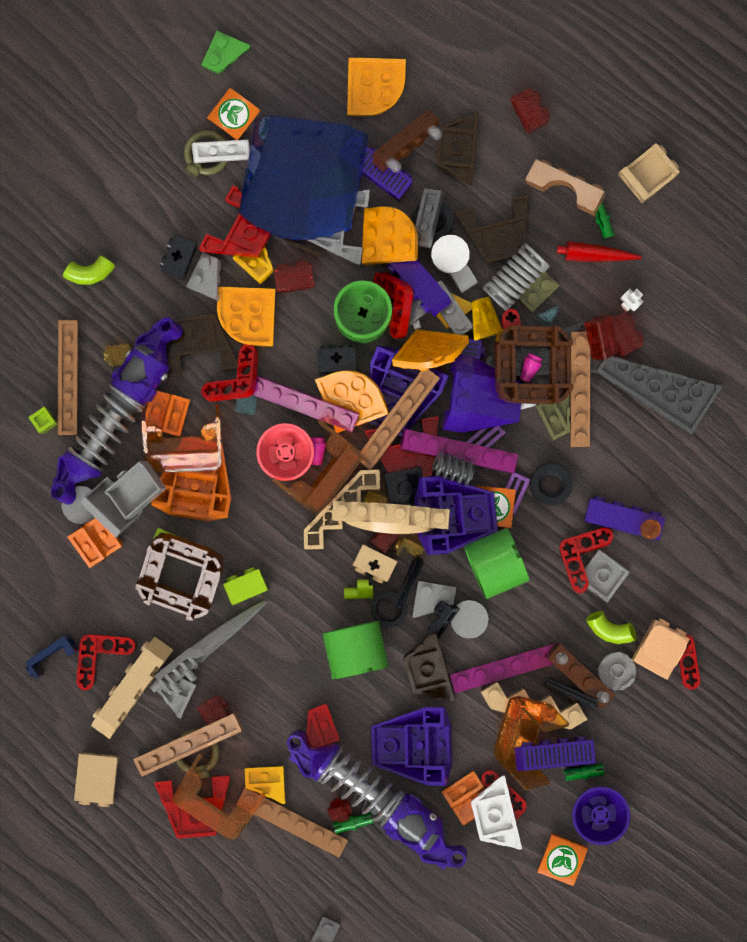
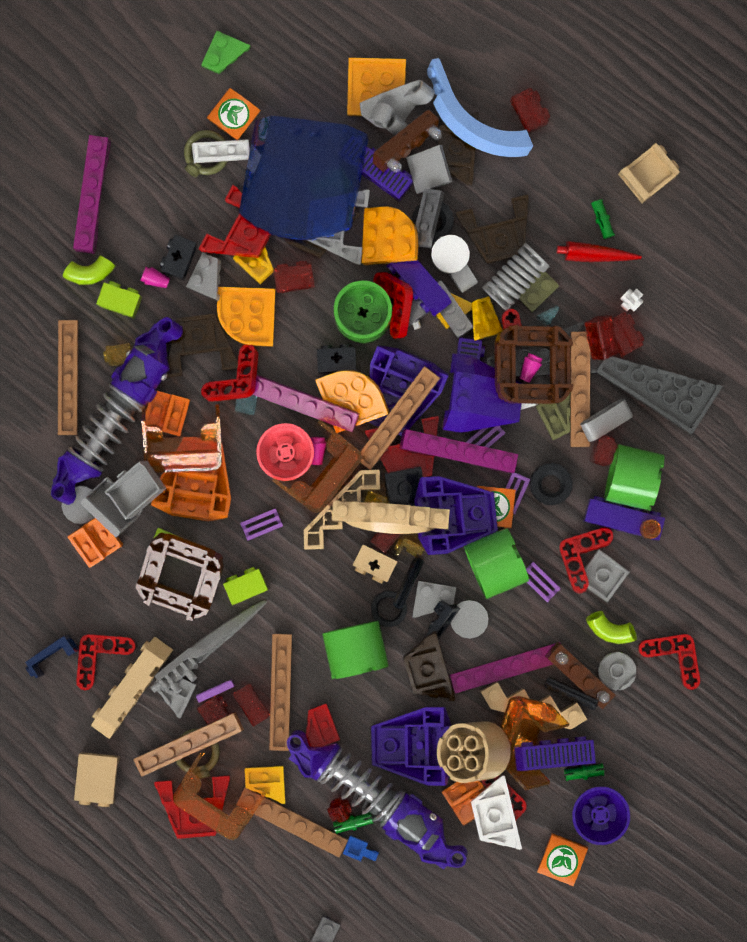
lime panel [28,407,58,434] -> none
lime piece [344,579,373,599] -> none
light orange plate [392,329,469,371] -> none
dark grey piece [432,451,475,486] -> none
arch [525,159,605,216] -> none
light nougat brick [631,618,690,680] -> none
none -> magenta arch [73,135,111,254]
none -> lime brick [96,281,142,319]
none -> dark pink cone [140,267,170,288]
none -> medium lavender tile [196,680,235,702]
none -> clear red brick [233,683,270,727]
none -> medium lavender tile [240,508,283,541]
none -> medium nougat plate [269,634,292,751]
none -> blue plate [343,835,379,861]
none -> light grey panel [360,80,435,136]
none -> light grey tile [406,145,452,194]
none -> light blue arch [427,58,533,157]
none -> tan brick [437,721,511,783]
none -> medium lavender tile [526,562,561,602]
none -> light grey beam [580,398,633,442]
none -> clear red brick [589,436,618,467]
none -> bright green brick [604,444,665,511]

